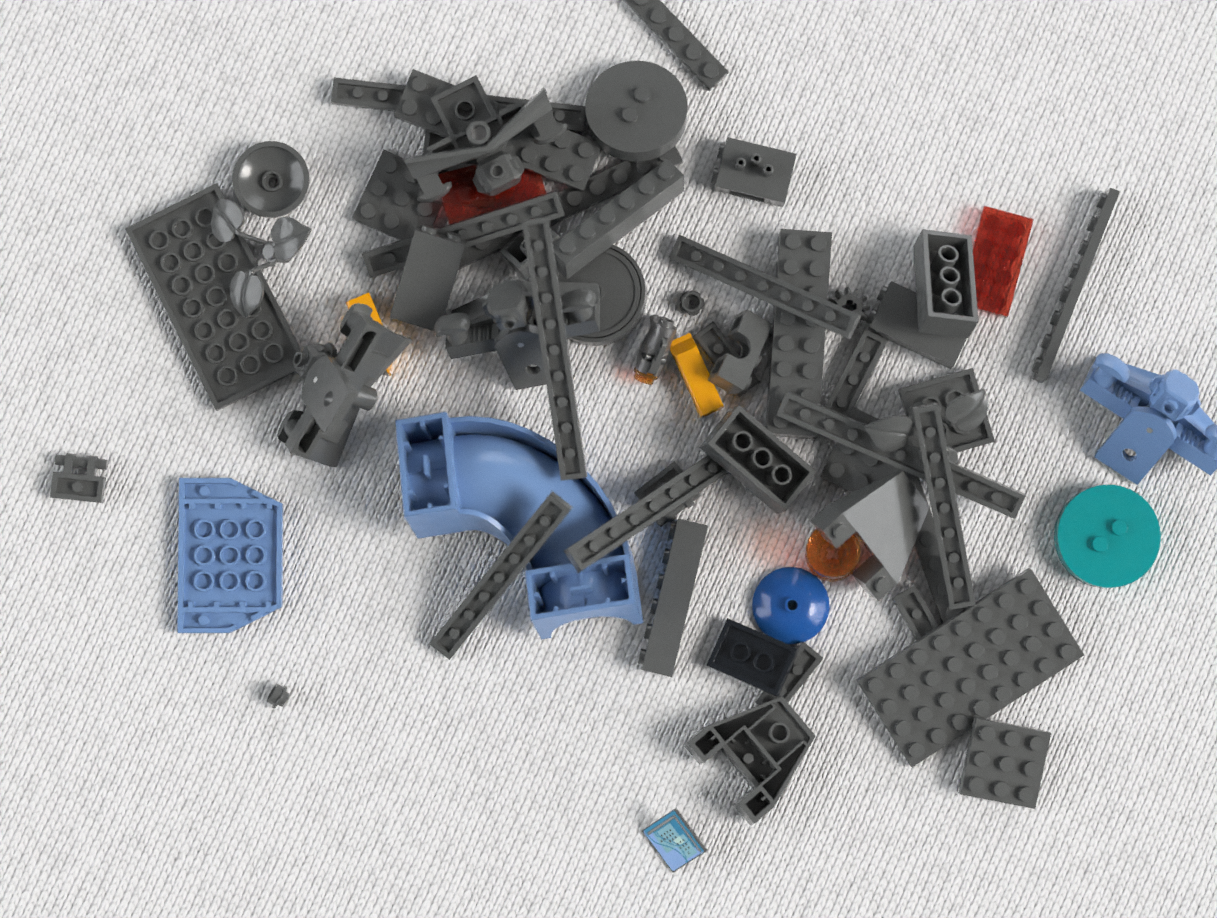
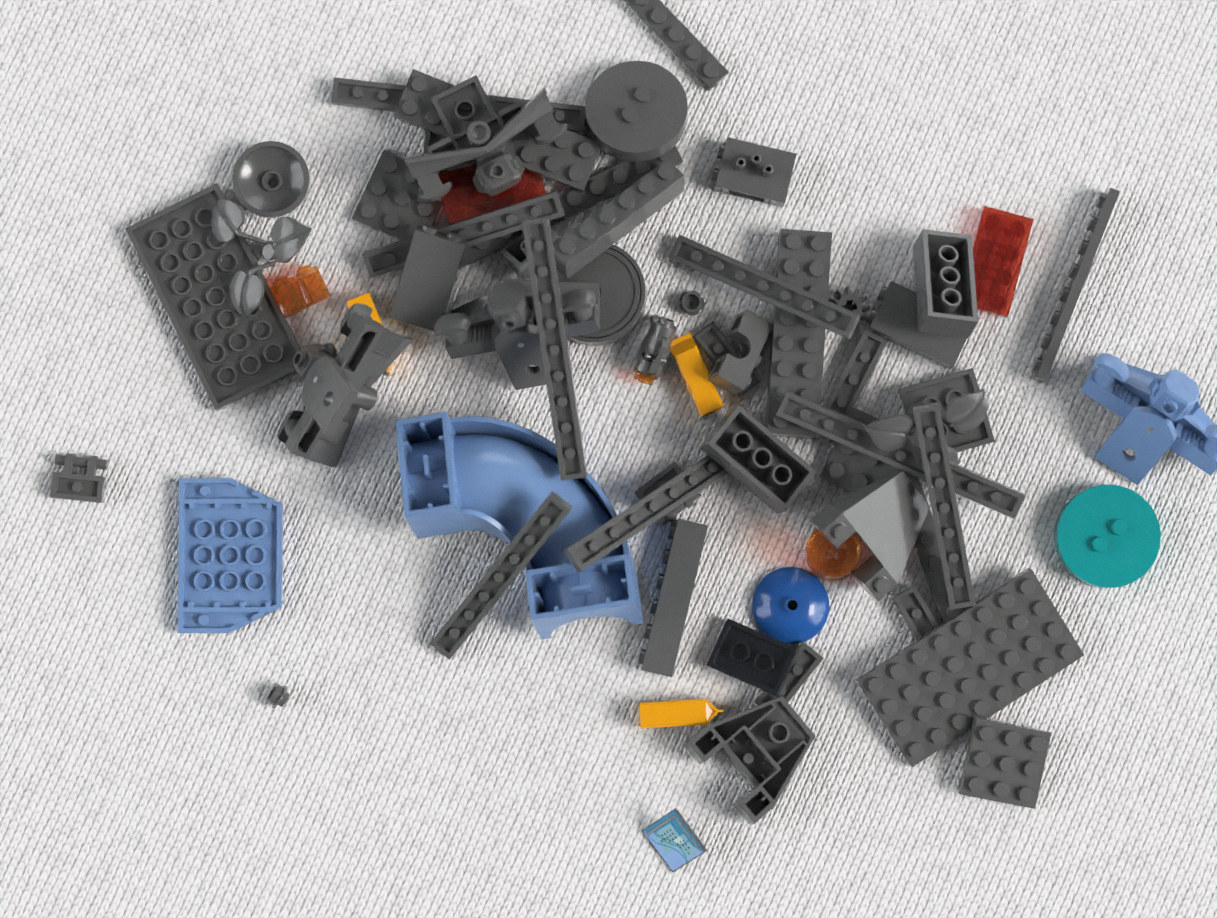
none -> clear orange brick [270,265,331,318]
none -> light orange piece [639,698,723,729]

